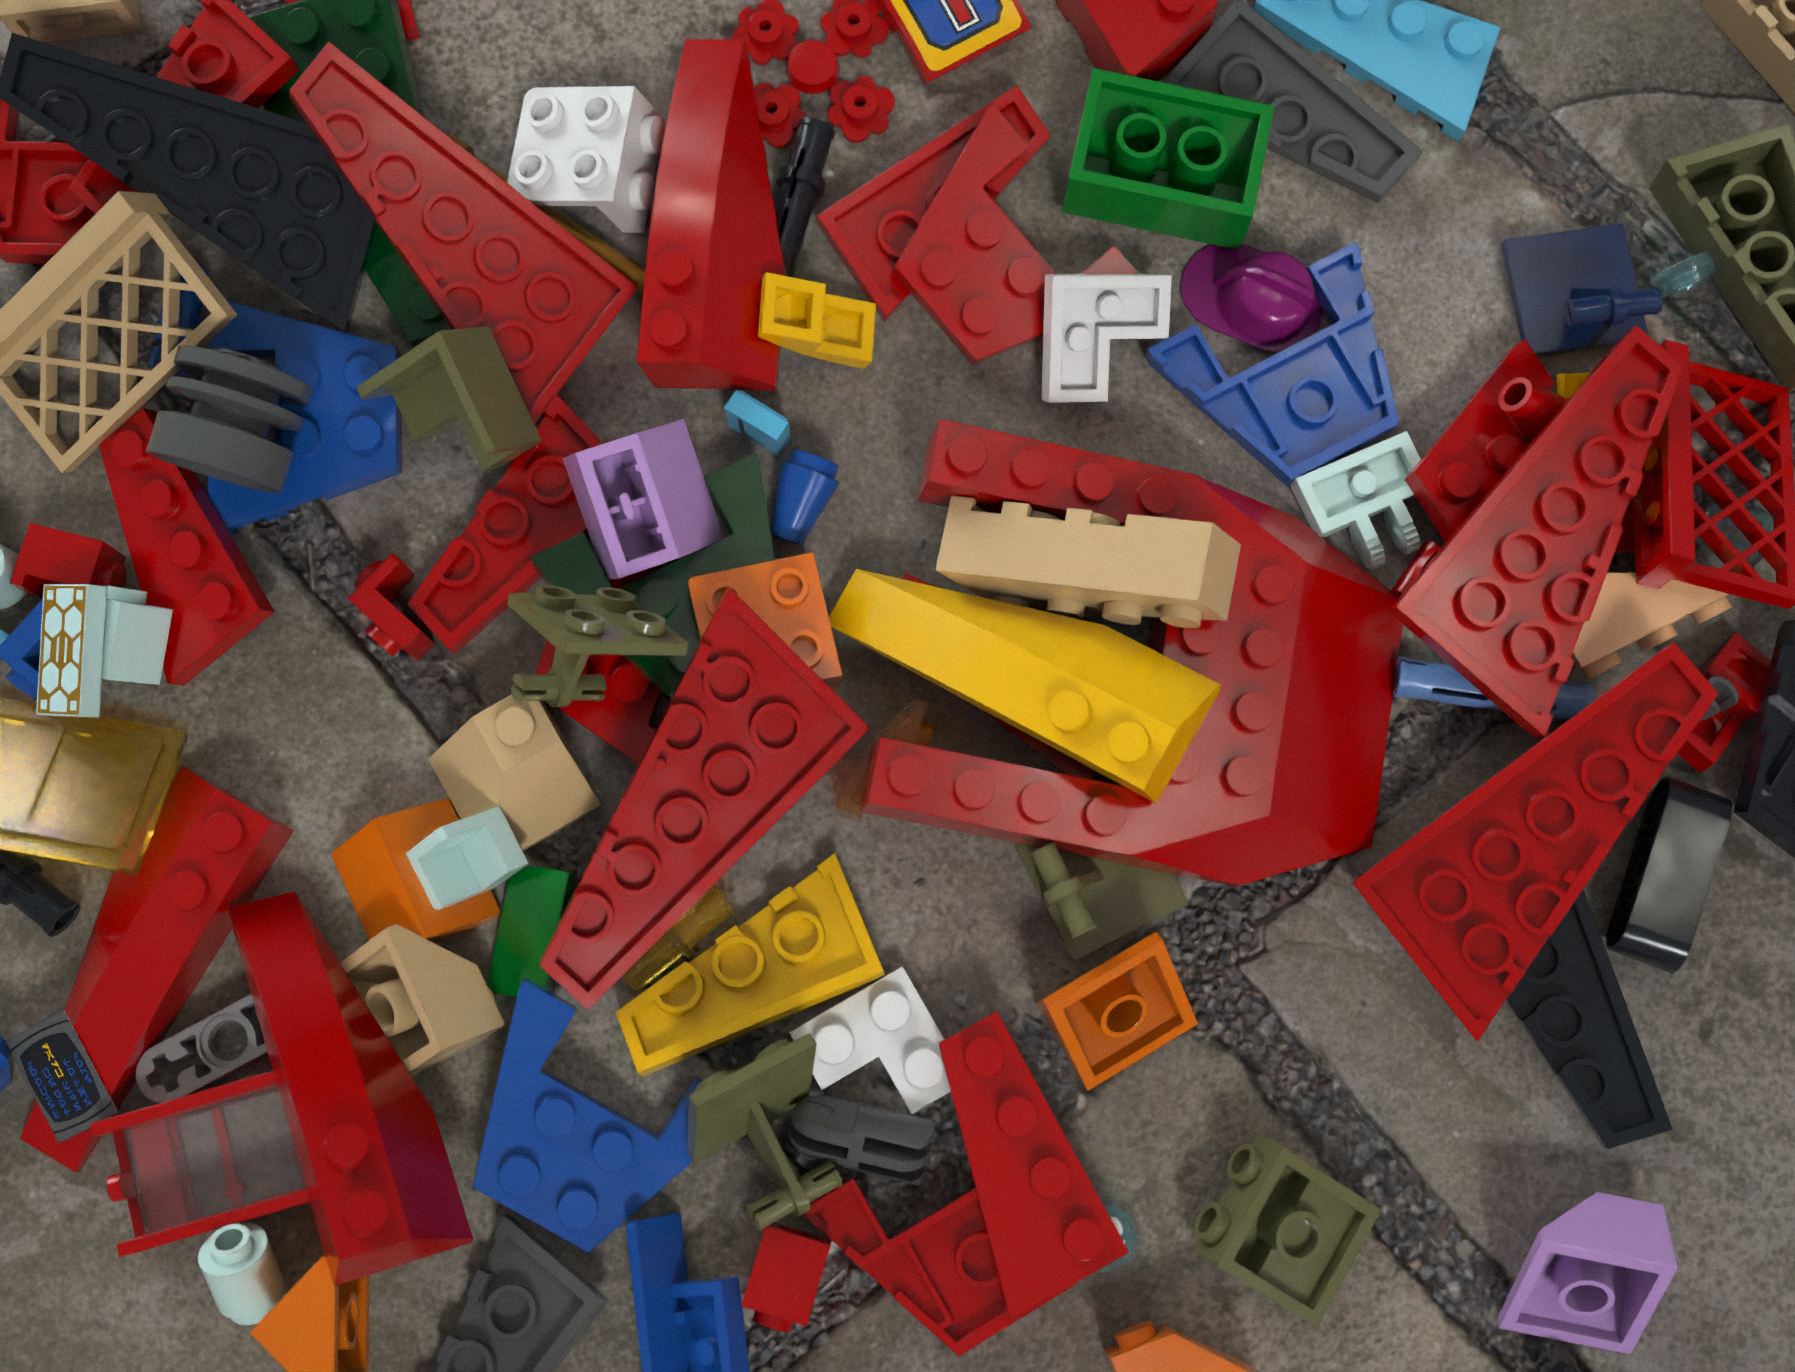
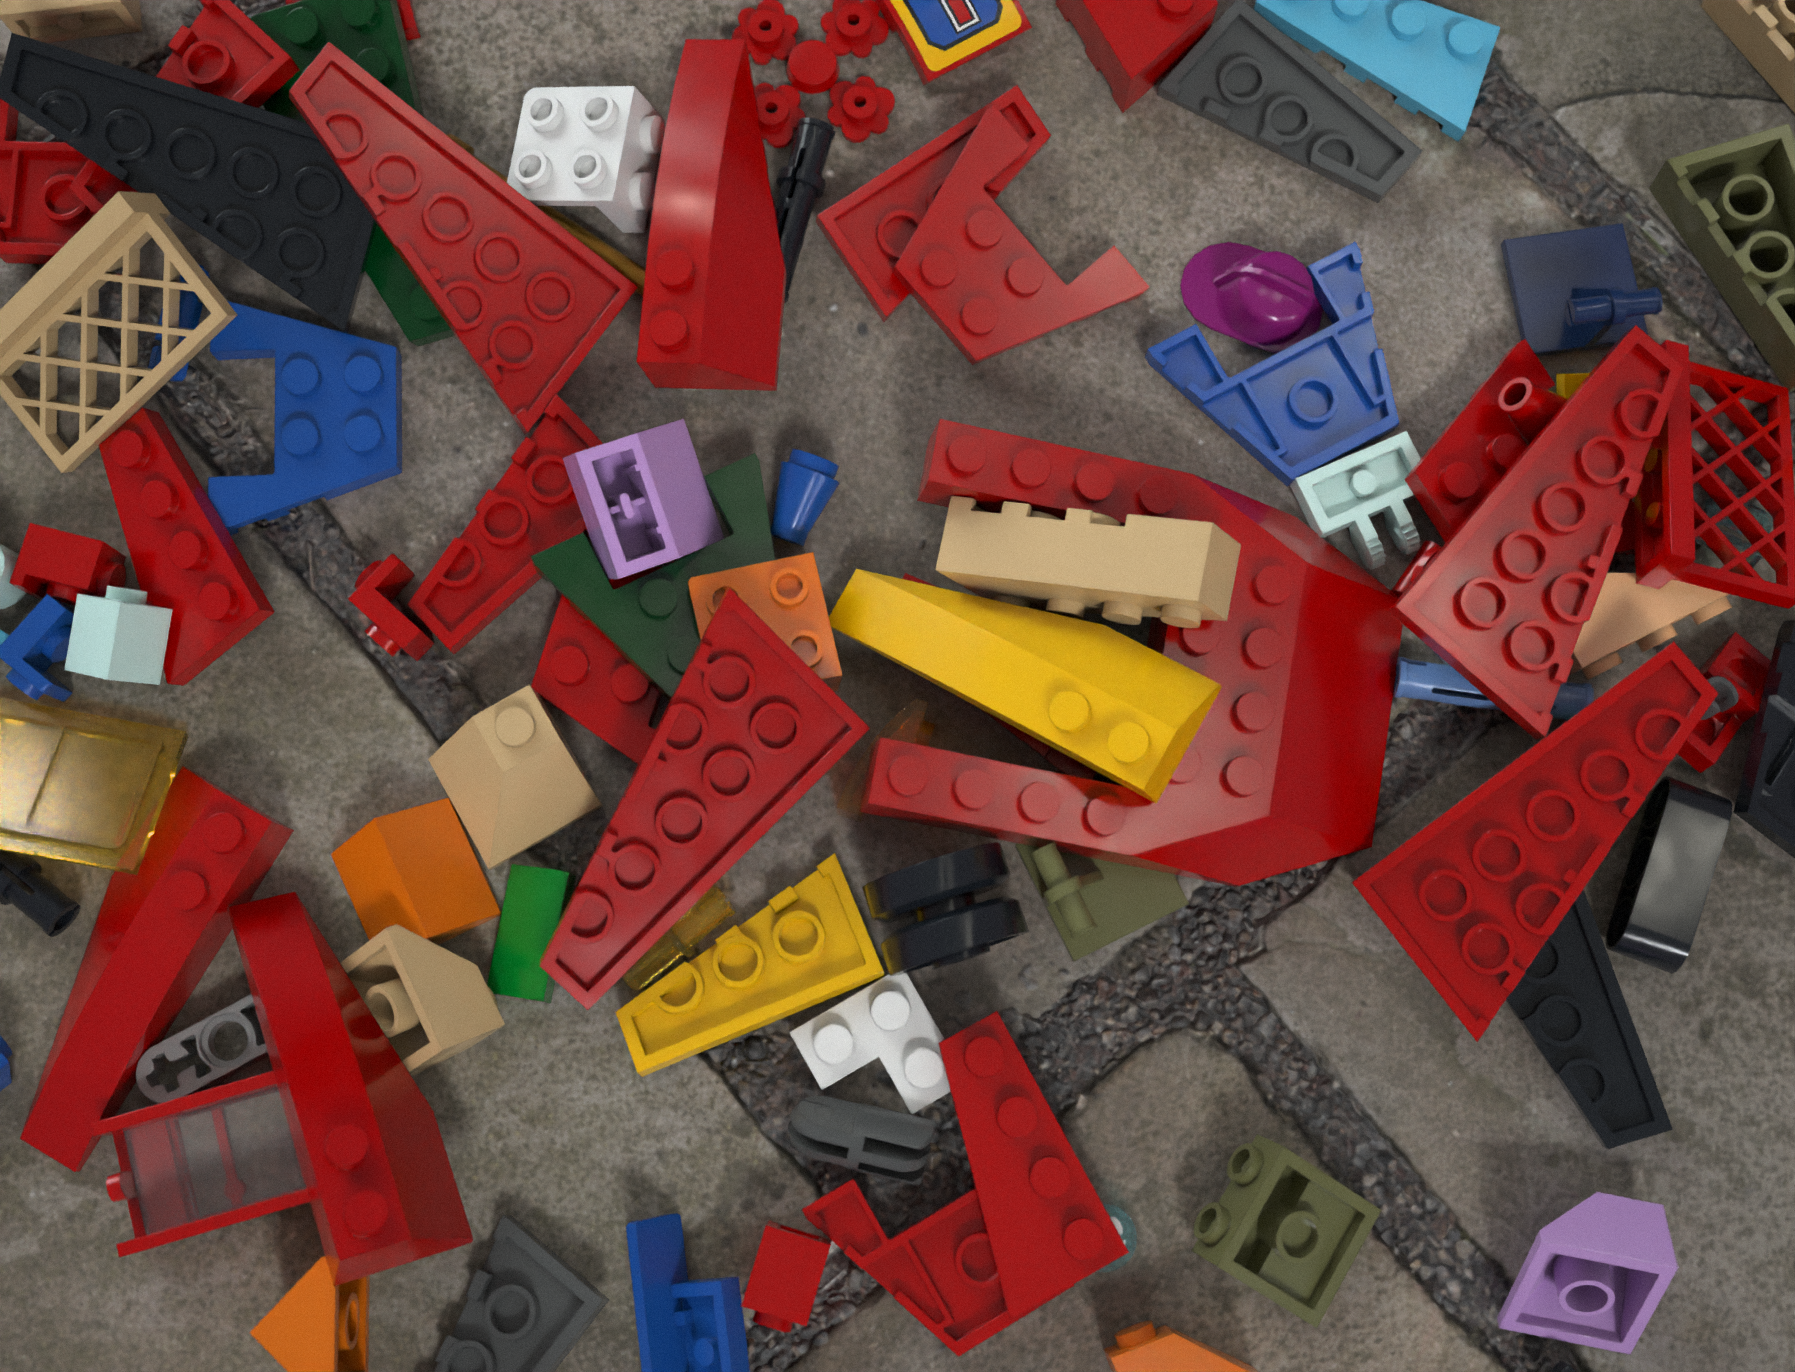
sticker [6,1010,117,1143] -> none
light aqua tile [36,584,107,717] -> none
dark grey wheel [146,345,313,494] -> none
light aqua brick [198,1223,284,1325] -> none
olive panel [356,326,542,471] -> none
light aqua panel [406,806,529,910] -> none
blue wing [472,977,703,1253] -> none
olive plate [507,585,689,707] -> none
olive plate [687,1033,842,1232] -> none
medium azure tile [724,390,791,459] -> none
yellow slope [758,272,876,369] -> none
orange slope [1035,932,1198,1091] -> none
white plate [1041,274,1172,403] -> none
green slope [1061,68,1275,250] -> none
clear light blue tile [1648,251,1717,299] -> none
none -> black wheel [862,842,1029,976]

